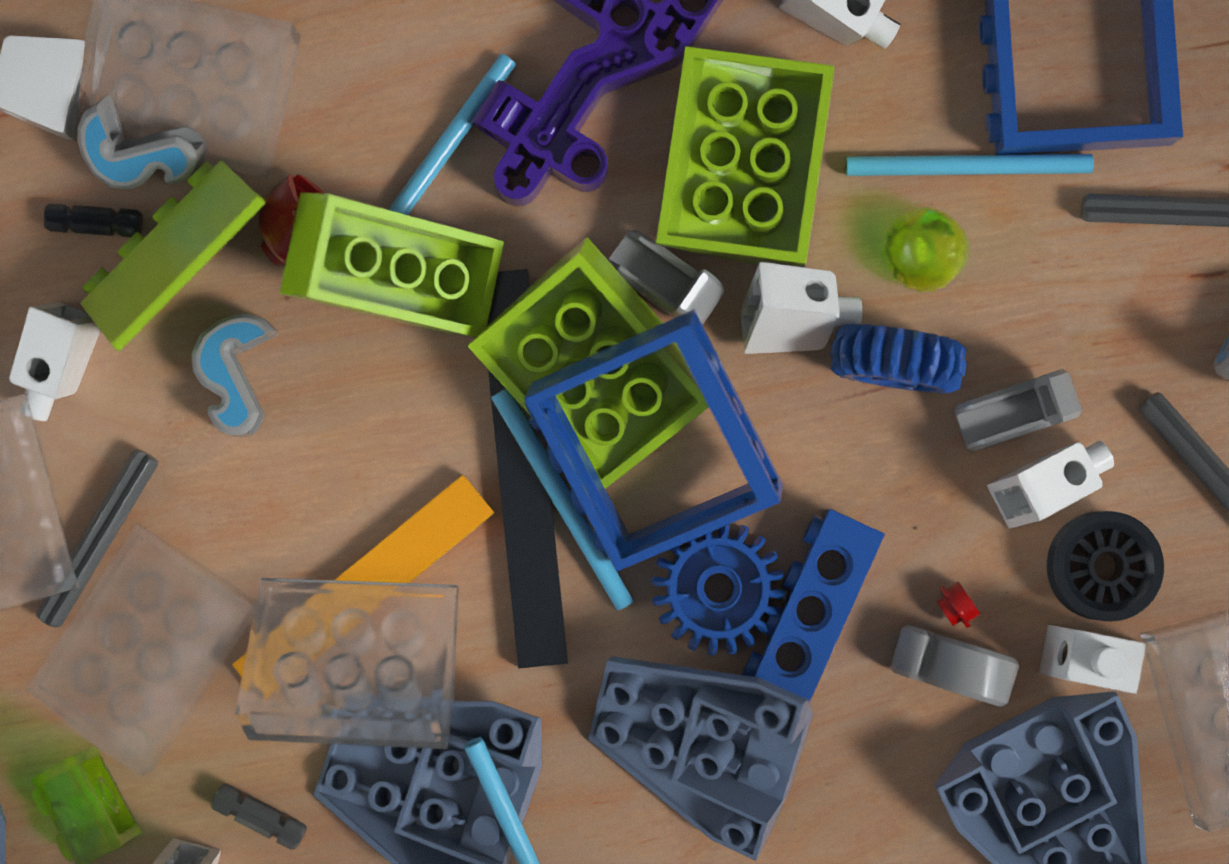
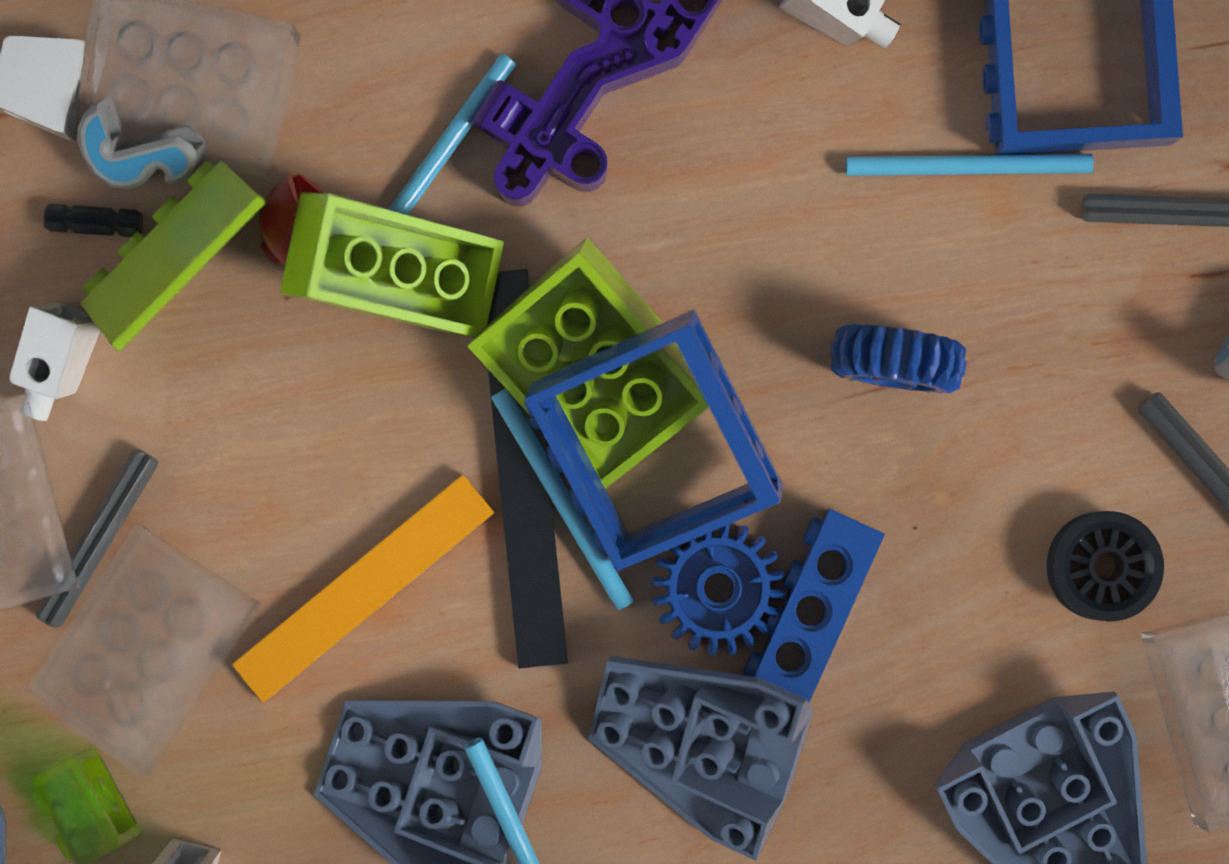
light grey animal [192,313,280,437] -> none
dark grey axle [211,784,307,850] -> none
clear slope [235,578,459,749] -> none
light grey animal [608,230,725,325] -> none
lime slope [656,46,834,268] -> none
white torso [740,262,863,354] -> none
clear neon green hair [882,207,970,293] -> none
light grey animal [890,625,1020,707] -> none
red plate [937,581,981,628] -> none
light grey animal [954,369,1082,452] -> none
white torso [987,441,1114,529] -> none
white torso [1038,625,1146,694] -> none

